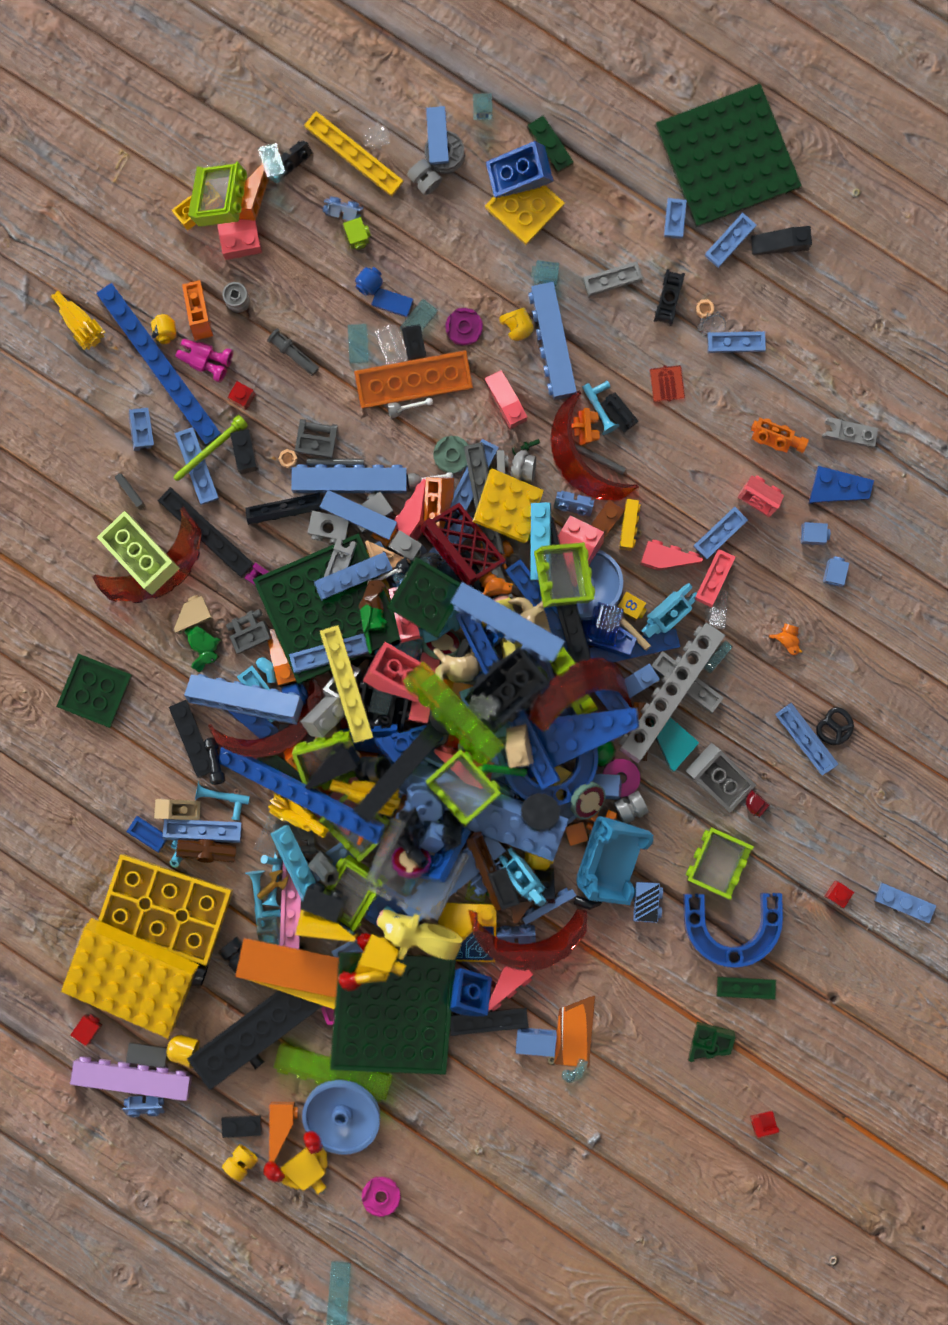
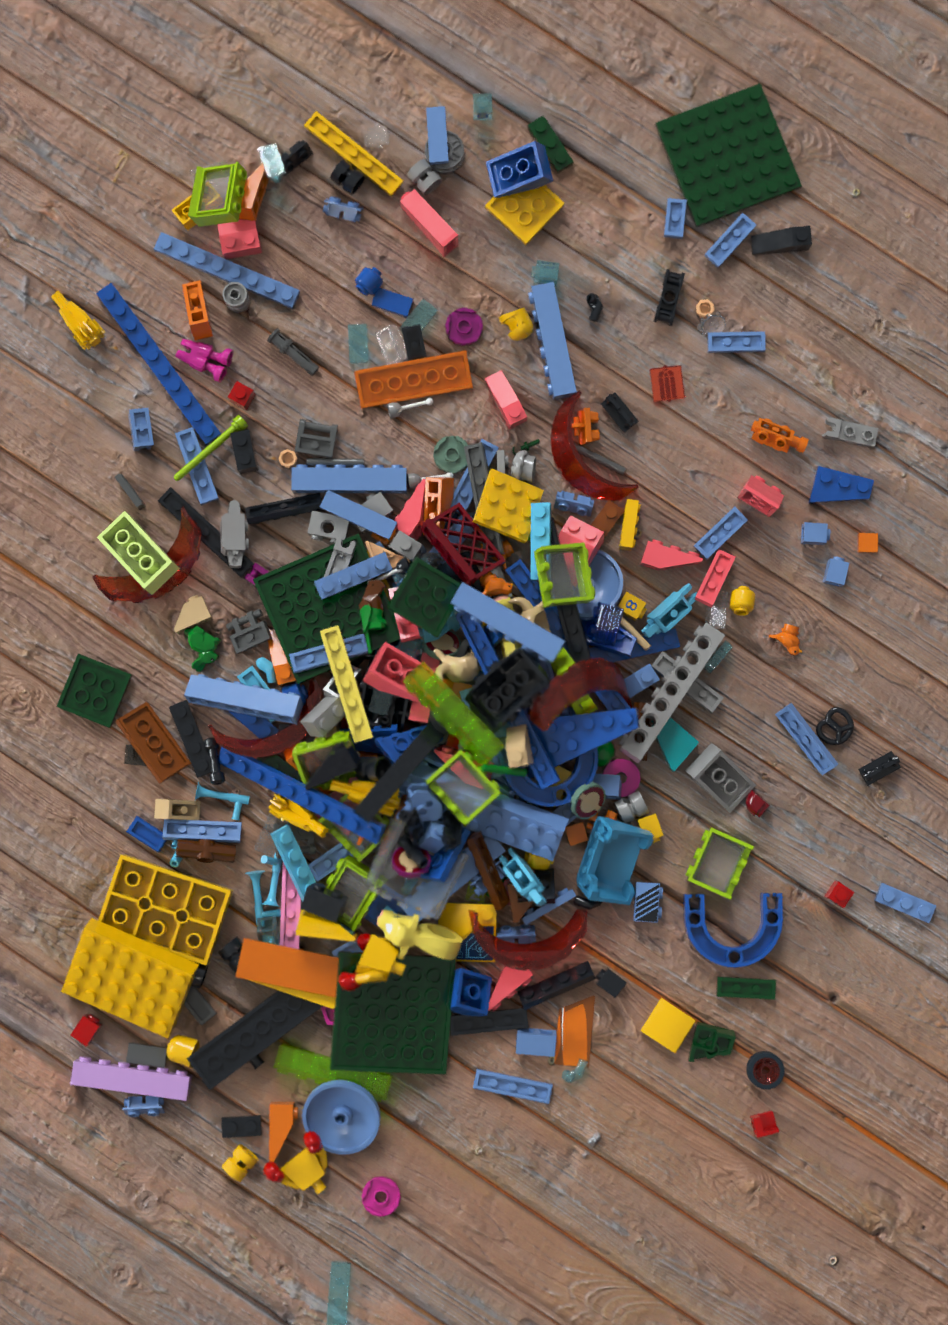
yellow head [151,314,176,344] -> none
pearl gold bar [257,870,289,900] -> none
dark grey piece [308,850,339,886] -> none
lime brick [343,217,371,250] -> none
clear piece [469,694,498,721] -> none
black tile [487,867,520,910] -> none
black tile [521,793,560,832] -> none
medium azure piece [582,381,619,435] -> none
light grey tile [583,261,643,297] -> none
none -> dark orange tile [115,702,191,784]
none -> clear smoke panel [124,745,146,766]
none -> medium blue plate [154,232,300,309]
none -> dark grey tile [184,986,217,1026]
none -> light grey hinge [220,500,249,568]
none -> black wheel [330,159,366,195]
none -> coral slope [400,189,458,257]
none -> medium blue tile [473,1068,553,1104]
none -> black plate [517,961,596,1010]
none -> black arm [586,293,603,322]
none -> black brick [595,967,627,998]
none -> yellow brick [636,813,664,843]
none -> yellow slope [640,998,696,1054]
none -> yellow head [730,586,755,616]
none -> wheel [746,1051,785,1090]
none -> orange tile [858,533,878,553]
none -> black hinge [858,751,901,786]

